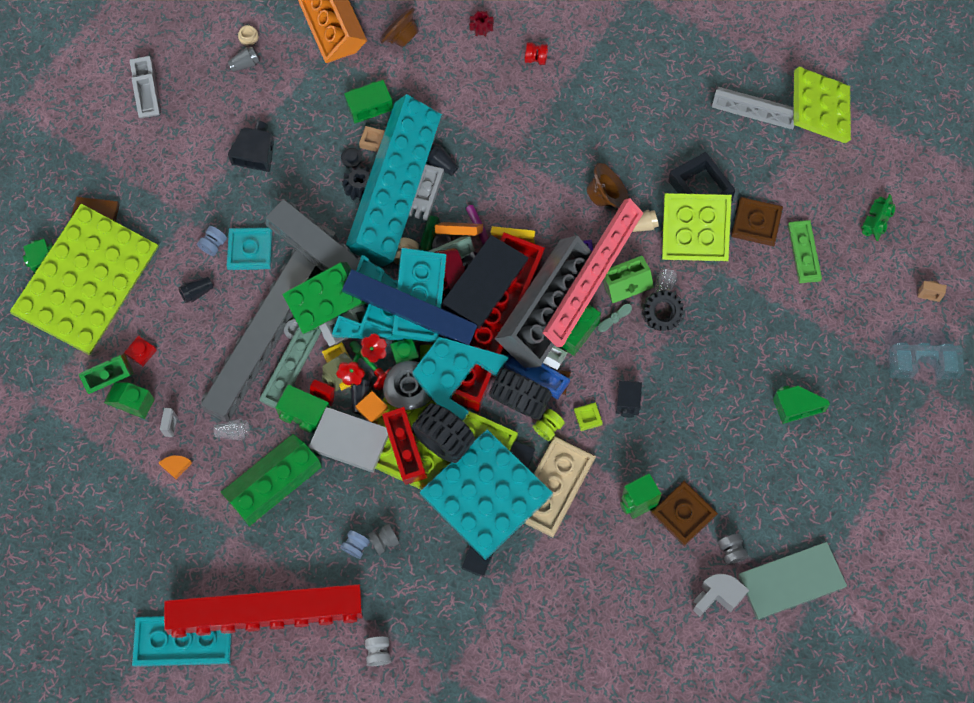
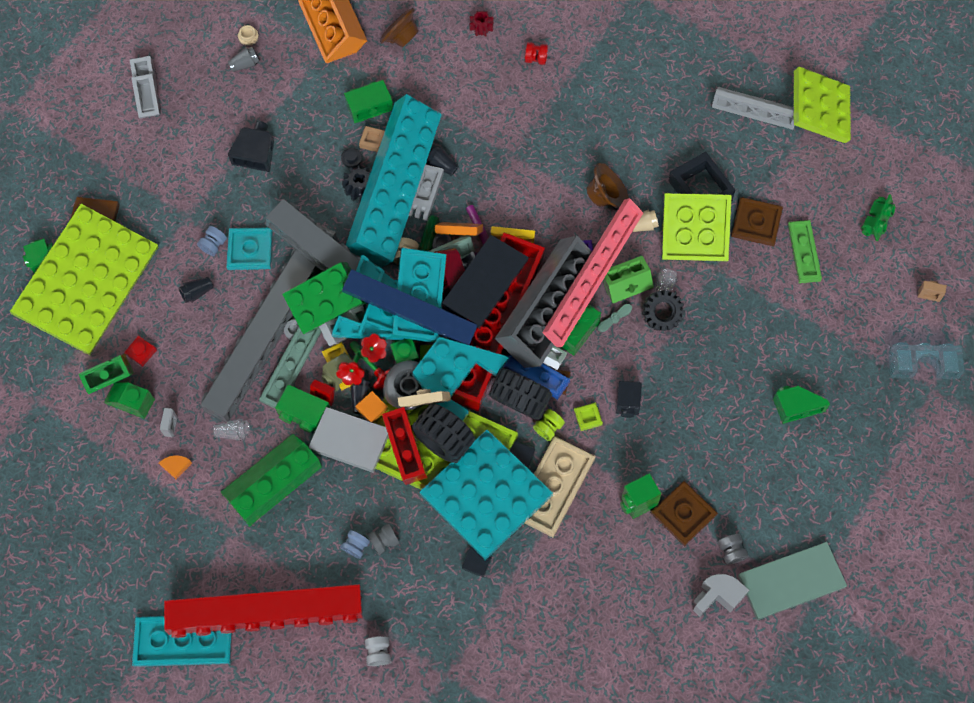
none -> tan plate [398,389,451,407]

